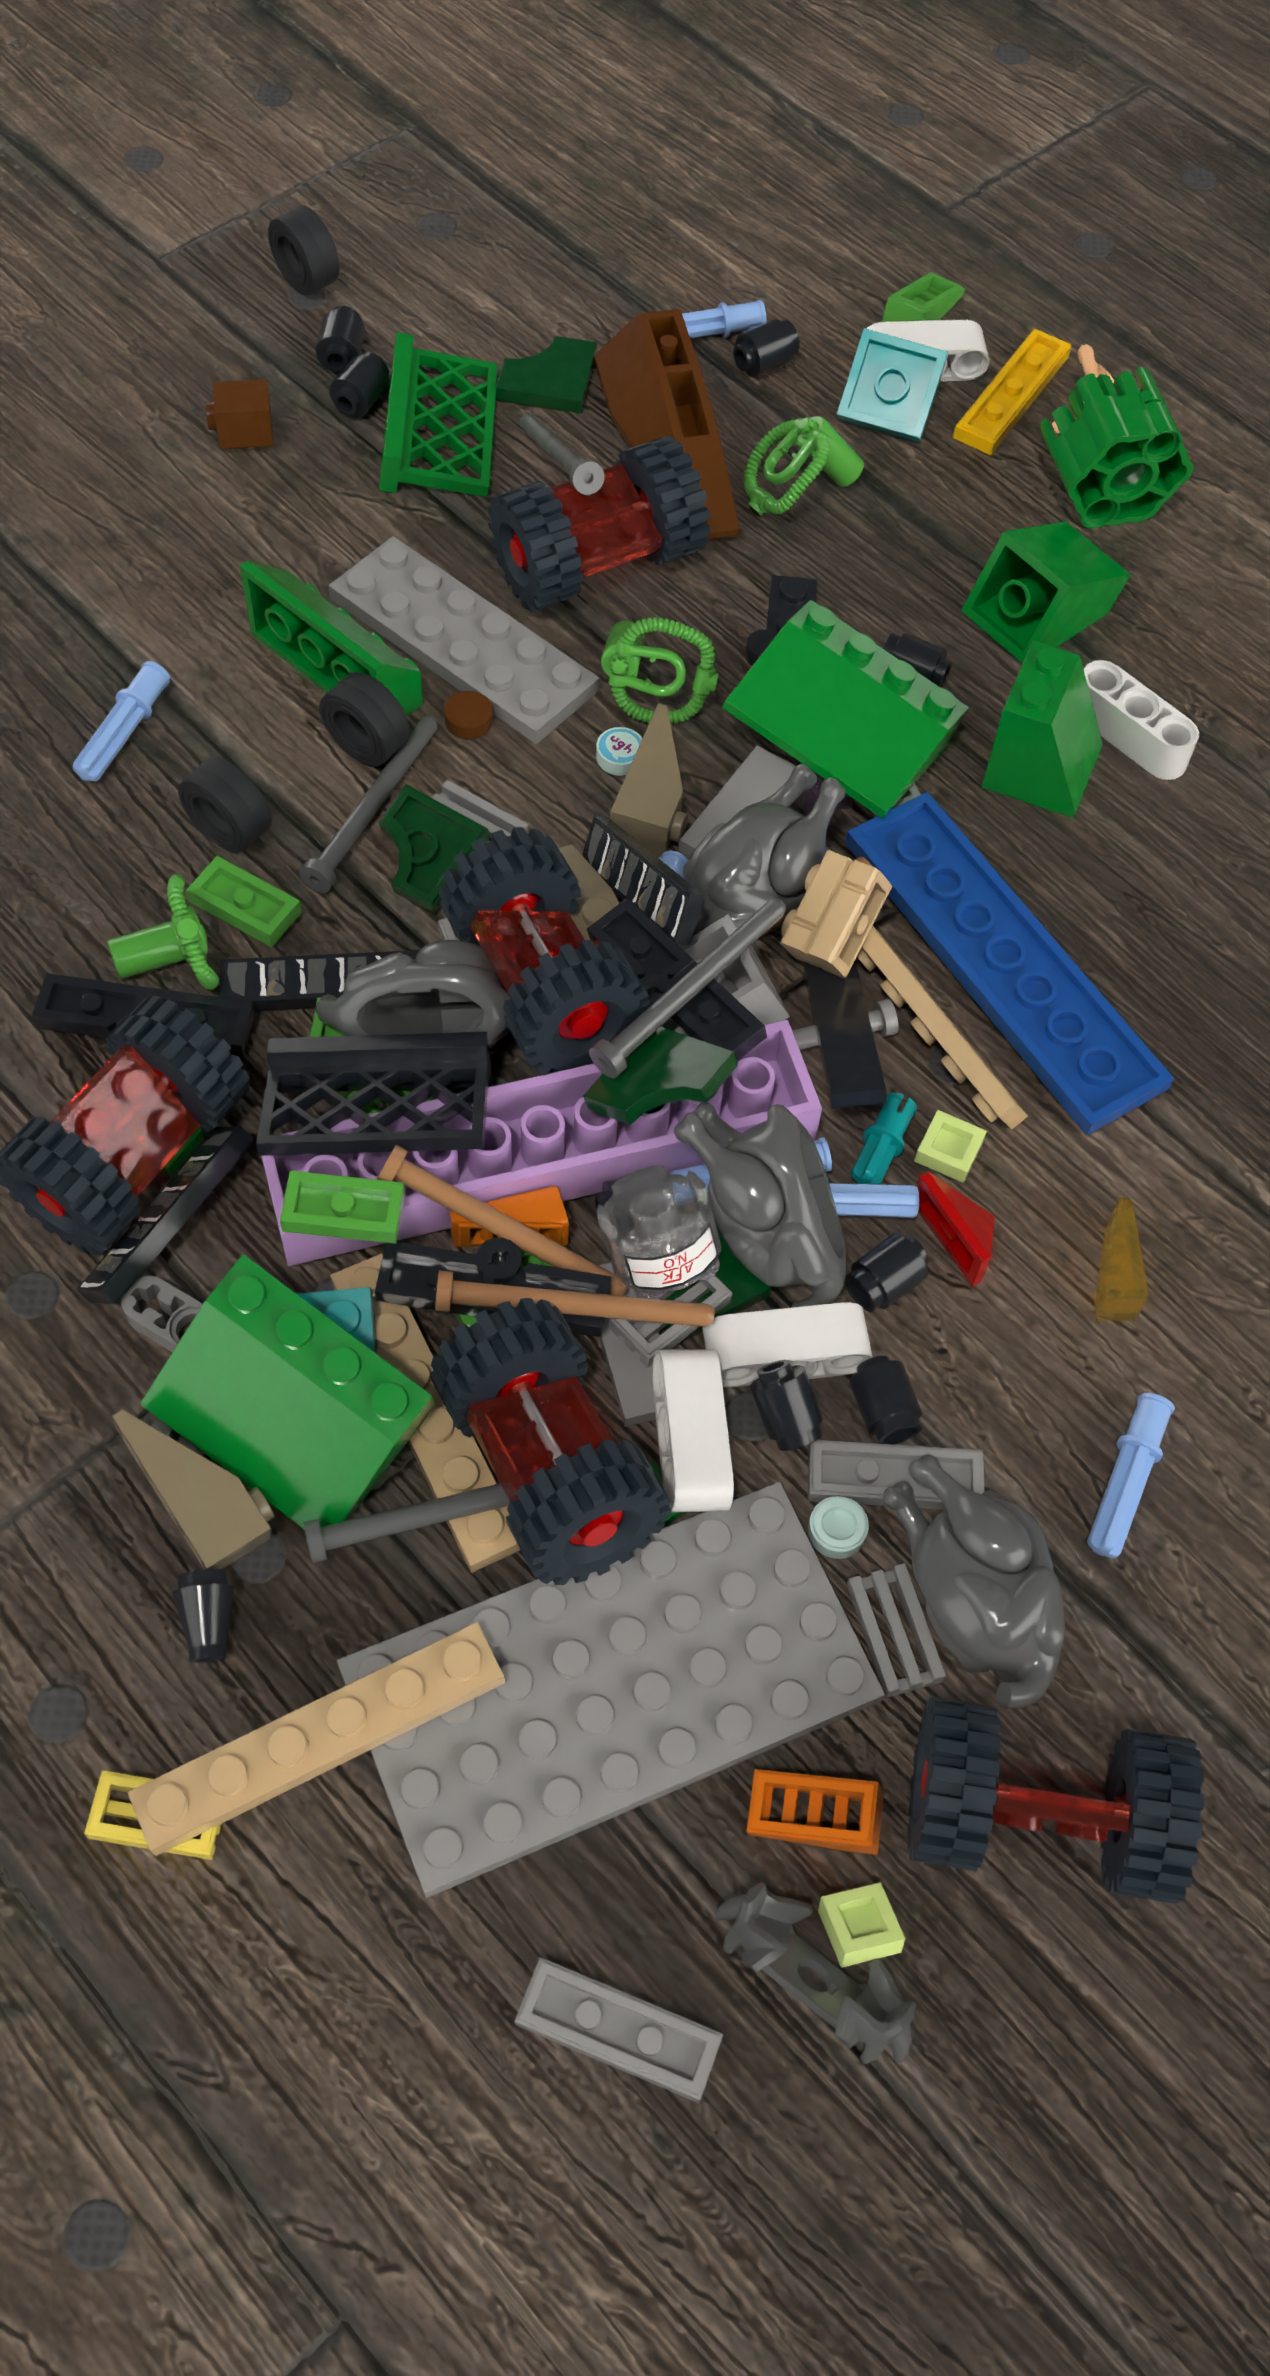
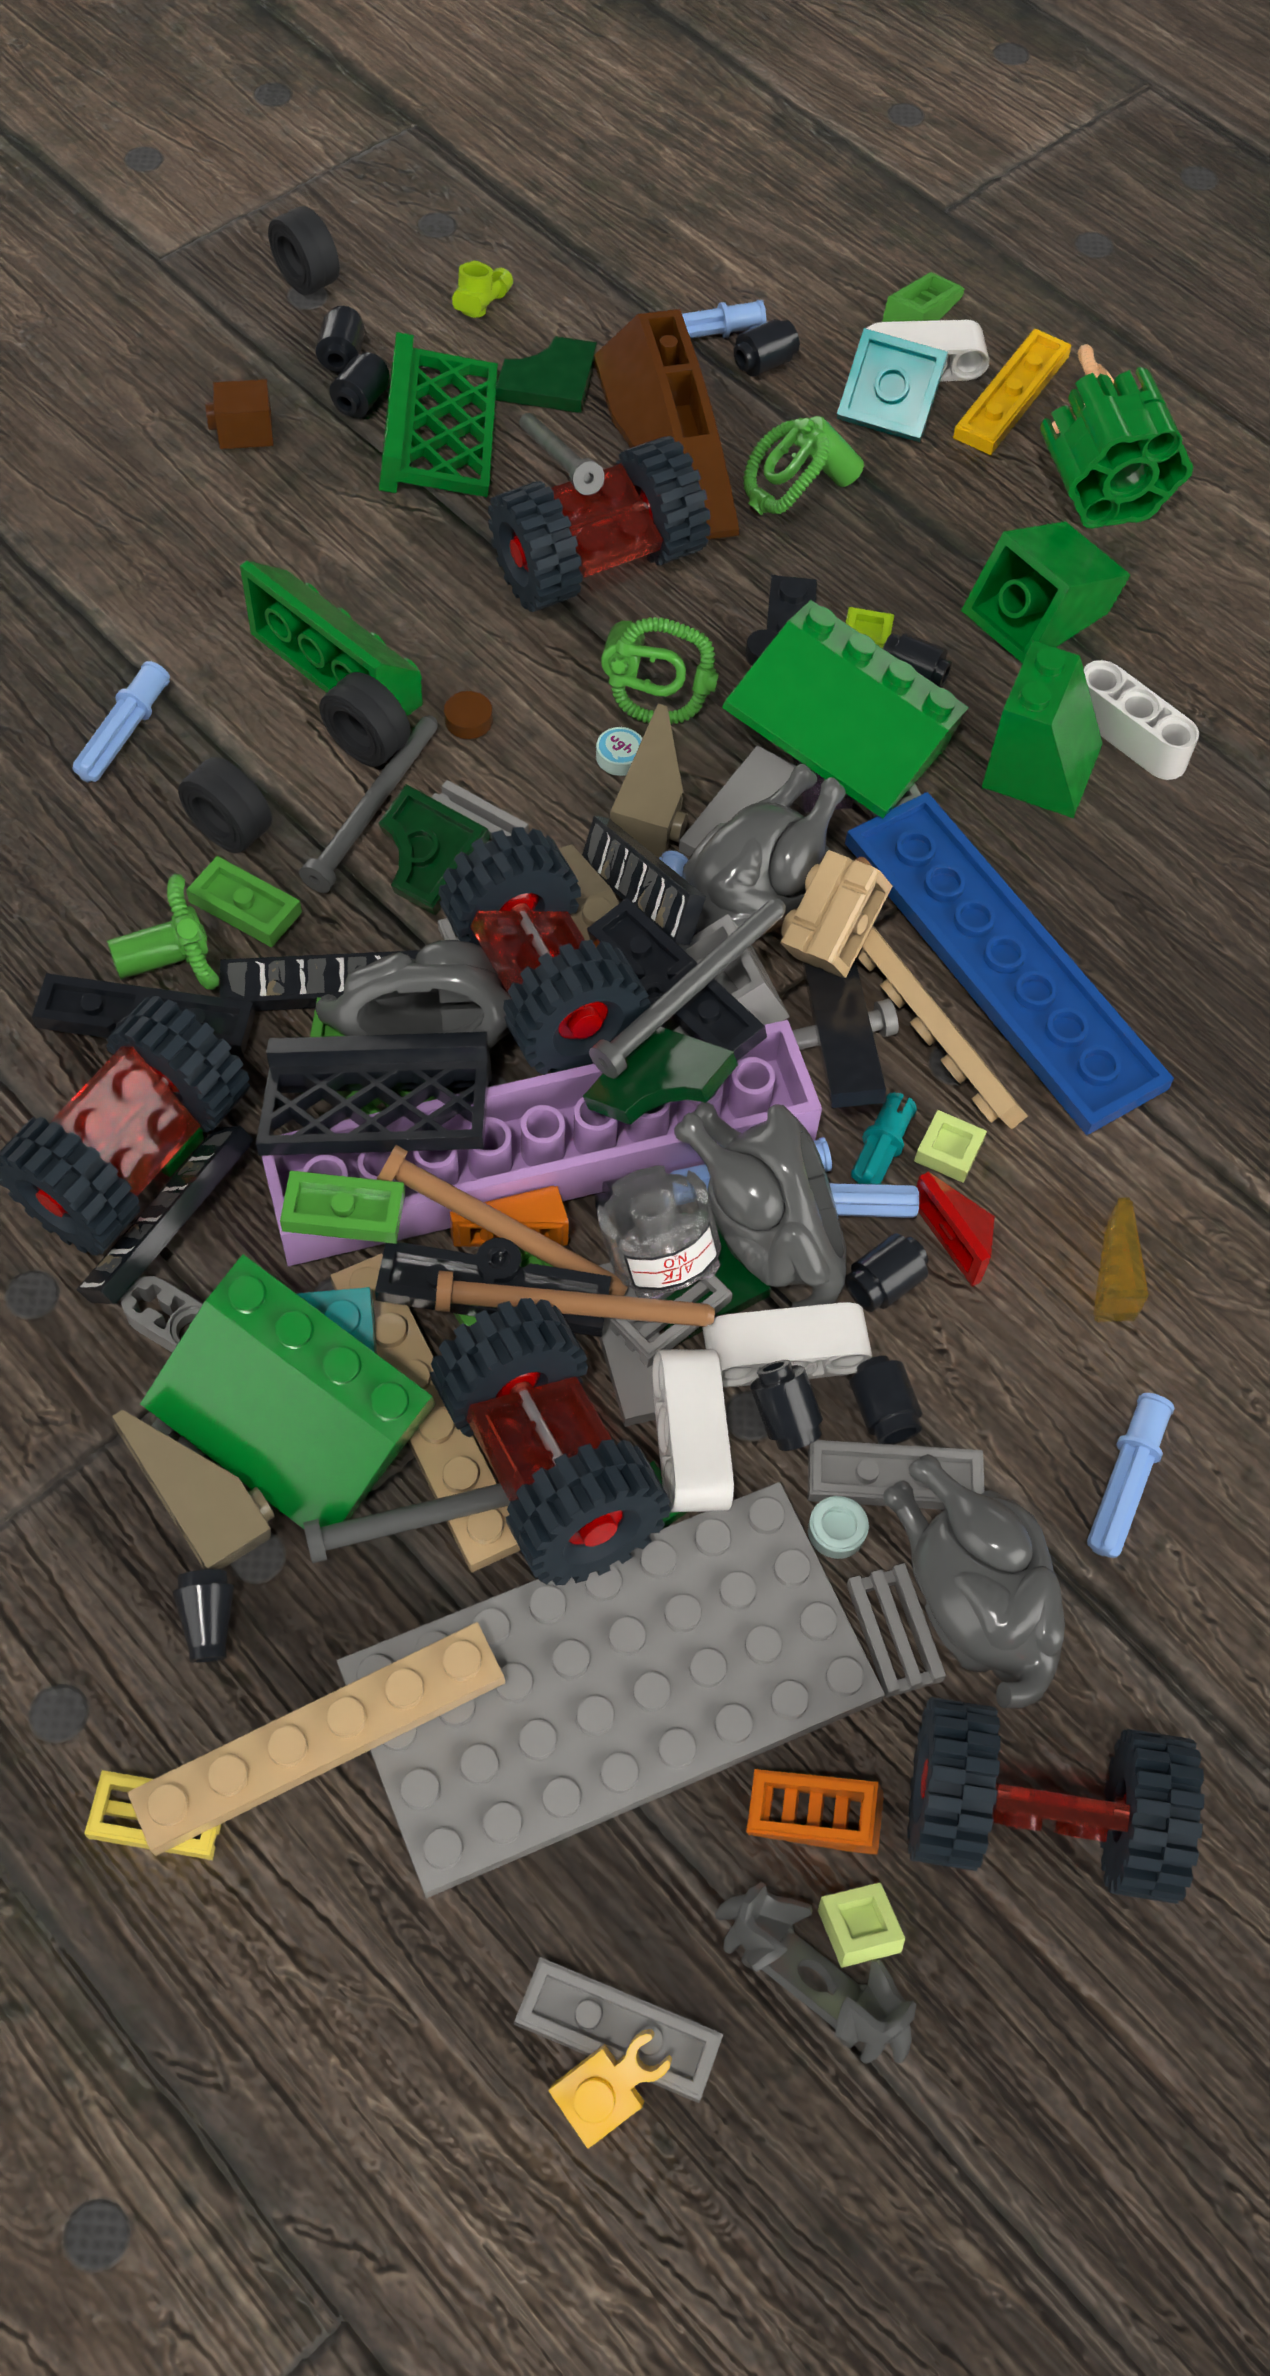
light grey plate [328,536,600,745] -> none
none -> lime plate [452,261,513,318]
none -> yellow plate [548,2029,672,2149]
none -> lime tile [846,607,894,648]

